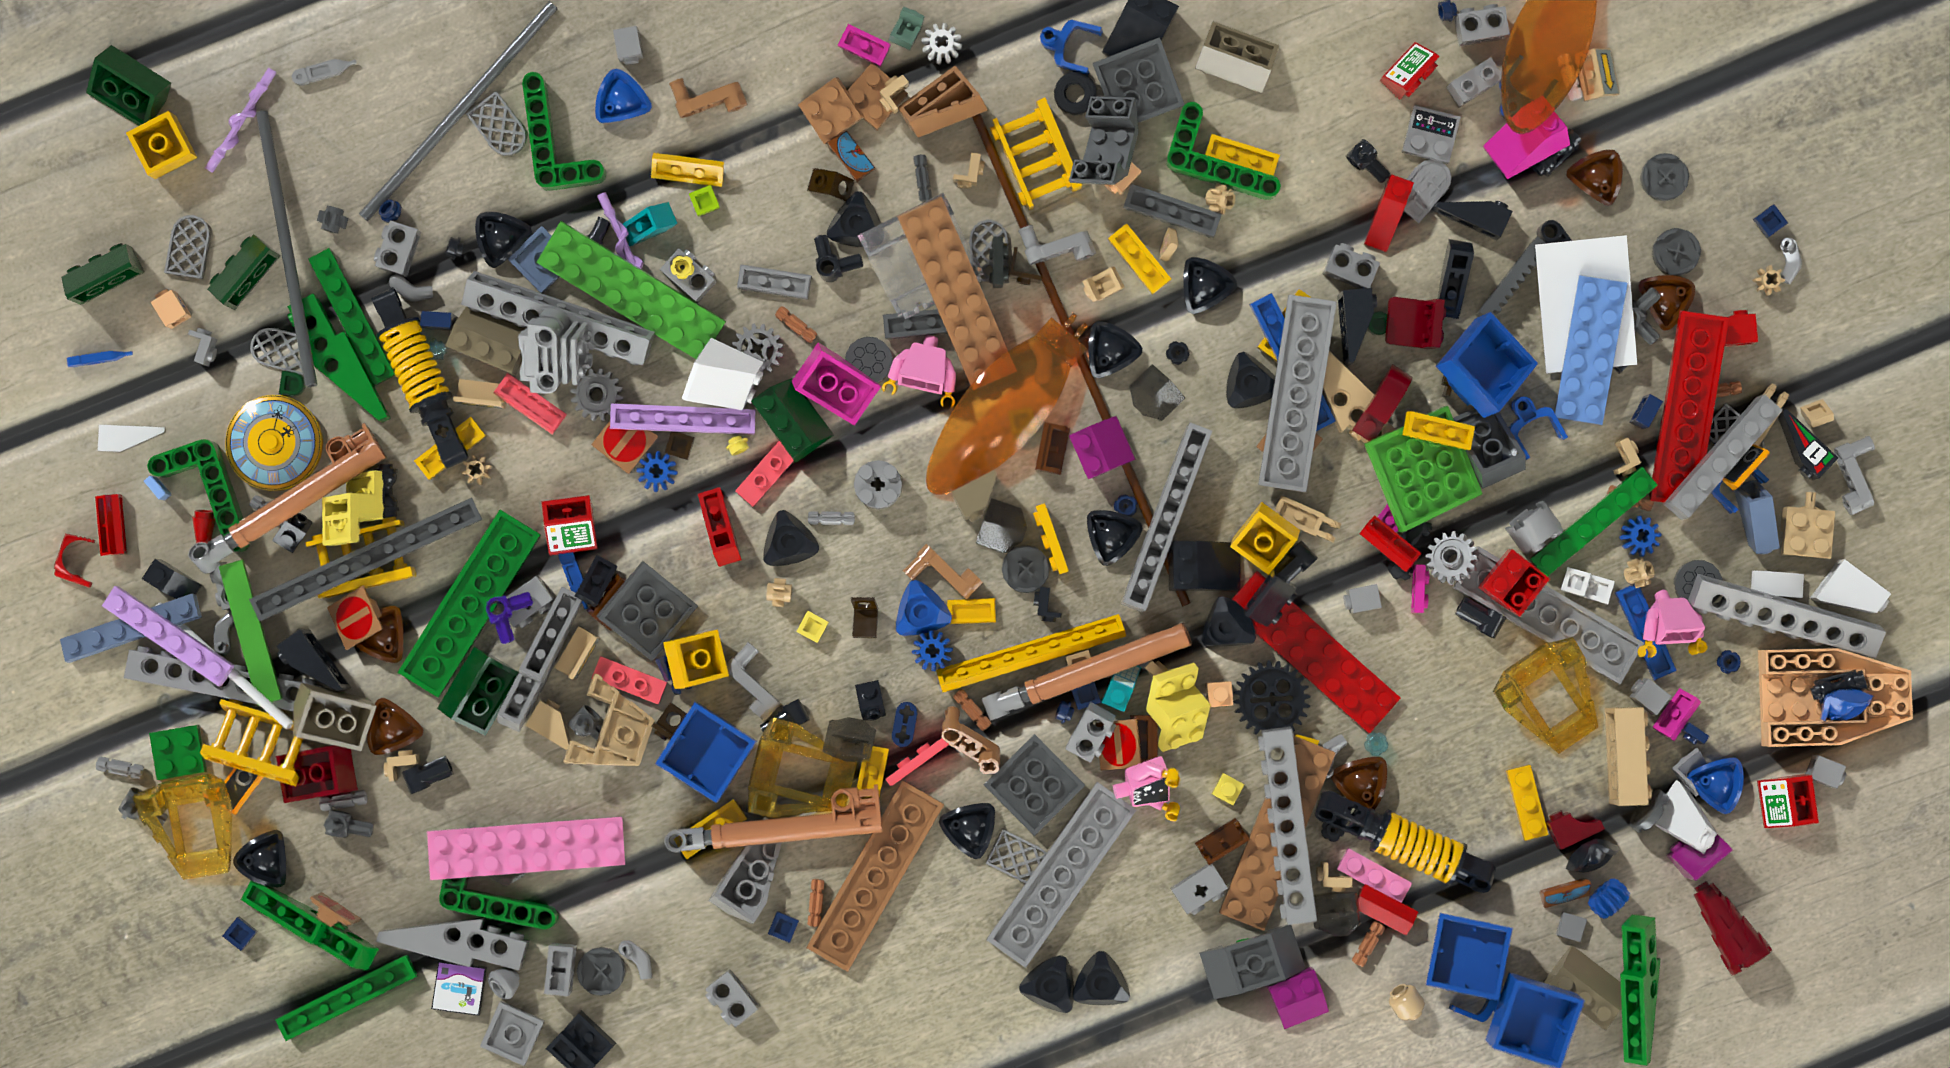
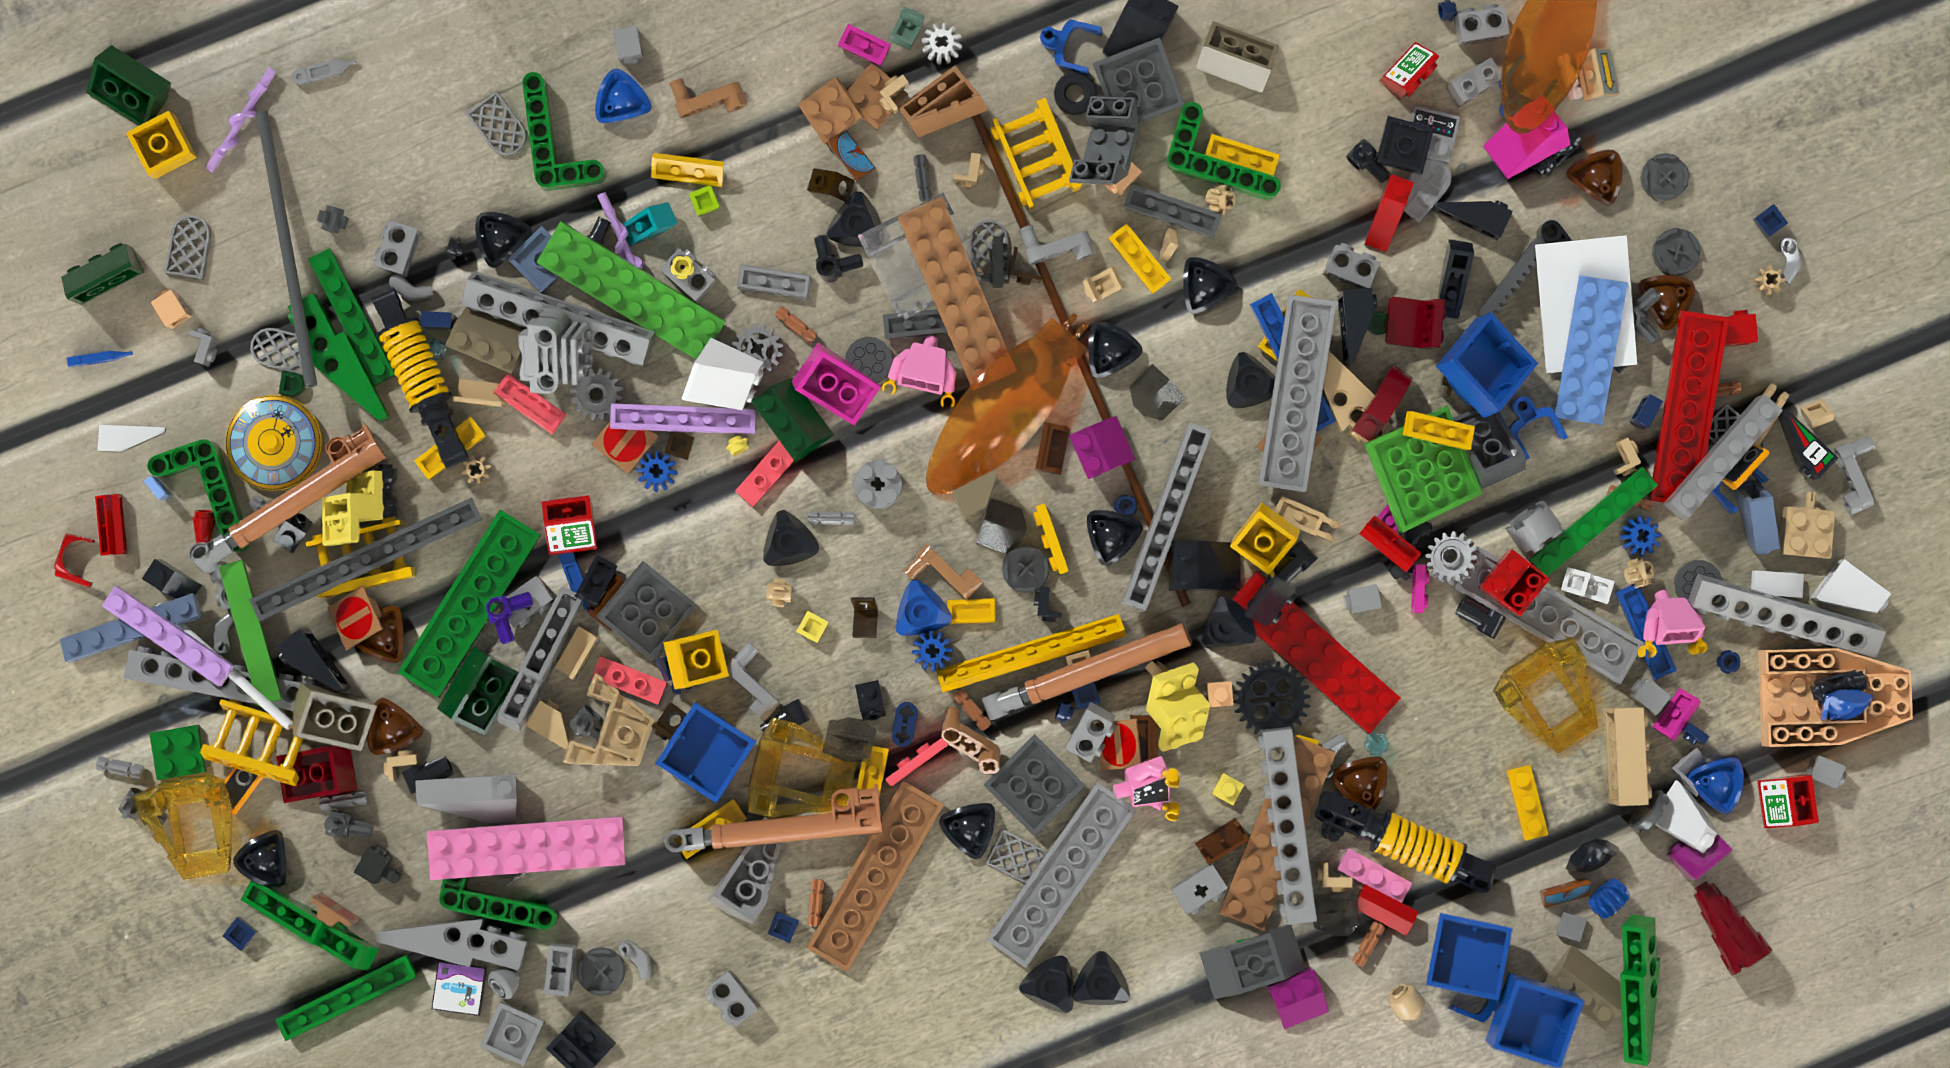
dark green slope [207,234,281,310] -> none
dark grey piece [359,1,558,221] -> none
dark blue plate [379,200,402,223] -> none
red slope [698,487,742,567] -> none
teal slope [1101,666,1141,712] -> none
black plate [1166,341,1189,365] -> none
dark red arch [1545,810,1605,850] -> none
none -> pearl dark grey brick [353,845,402,884]
none -> light grey wedge [415,774,517,824]
none -> black plate [1375,116,1434,175]

